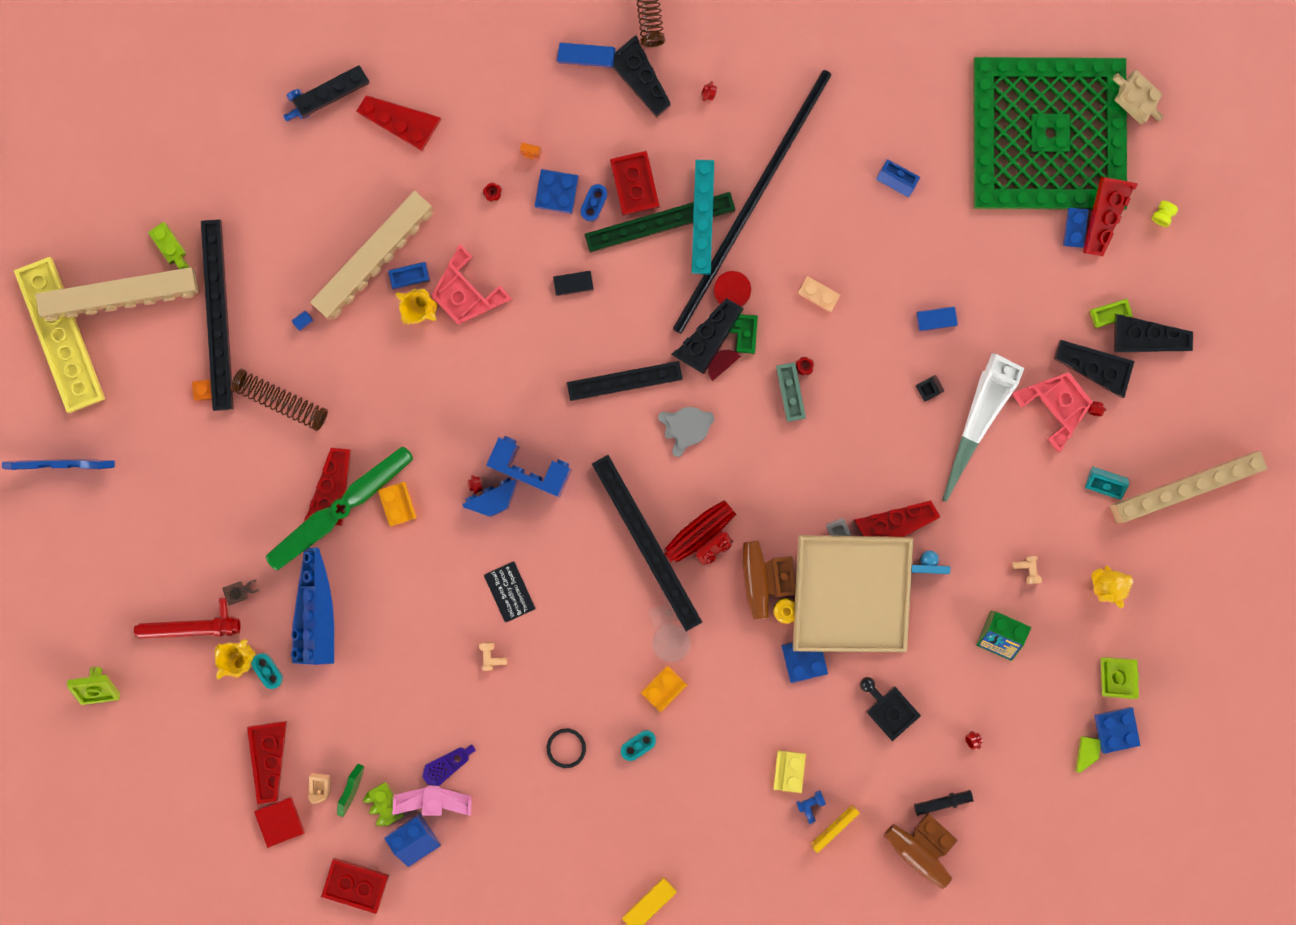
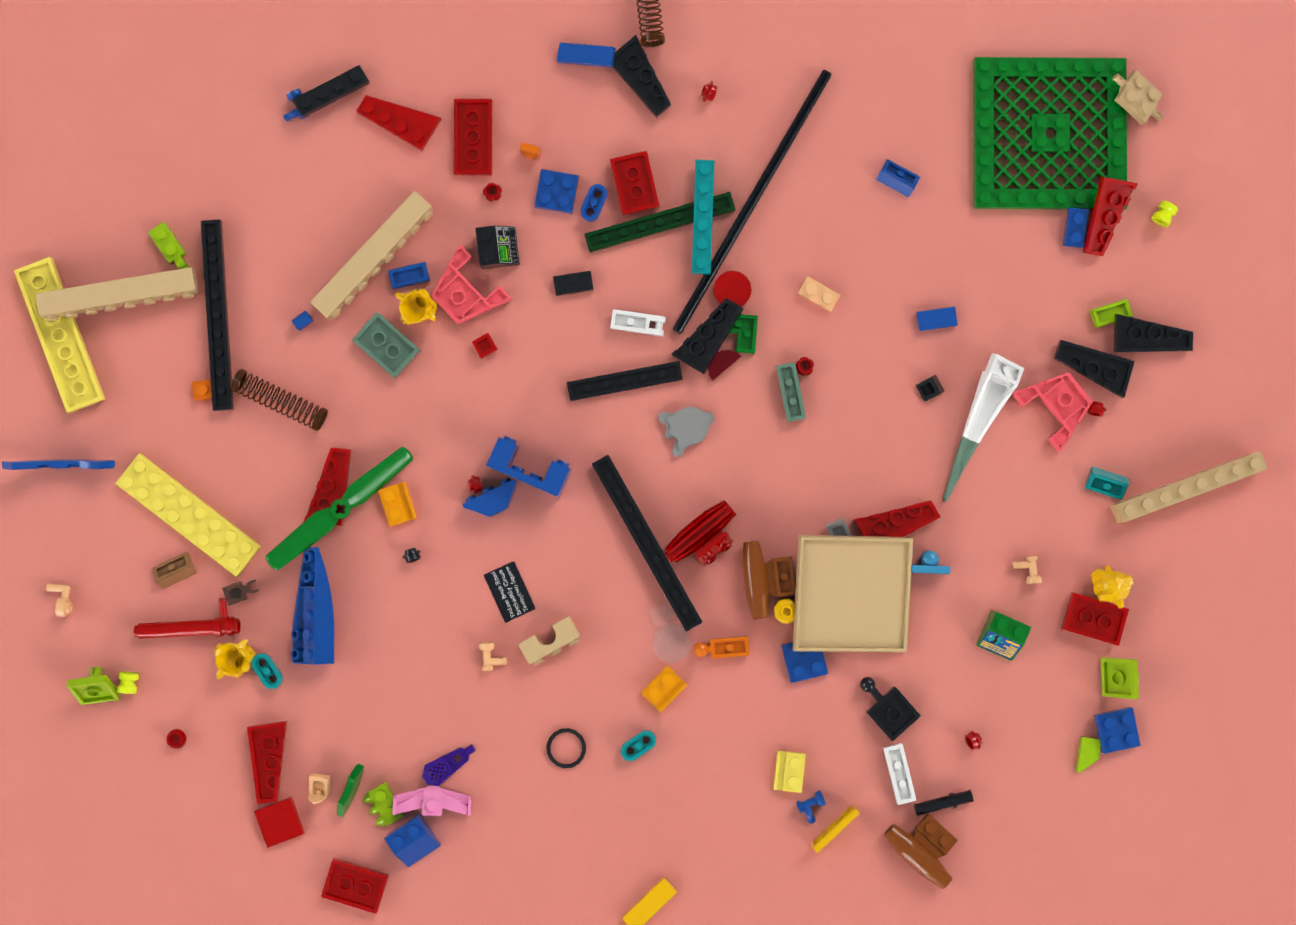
none -> light nougat plate [46,584,73,617]
none -> light yellow plate [115,453,261,577]
none -> neon yellow wheel [117,671,139,694]
none -> medium nougat slope [152,552,197,589]
none -> red plate [166,729,187,749]
none -> sand green plate [352,312,421,379]
none -> black plate [403,548,421,563]
none -> red tile [454,99,493,176]
none -> red plate [472,333,498,359]
none -> black slope [475,226,520,270]
none -> tan arch [518,615,581,665]
none -> white plate [610,309,666,337]
none -> orange plate [693,636,750,659]
none -> white plate [883,743,917,805]
none -> red plate [1061,592,1129,646]

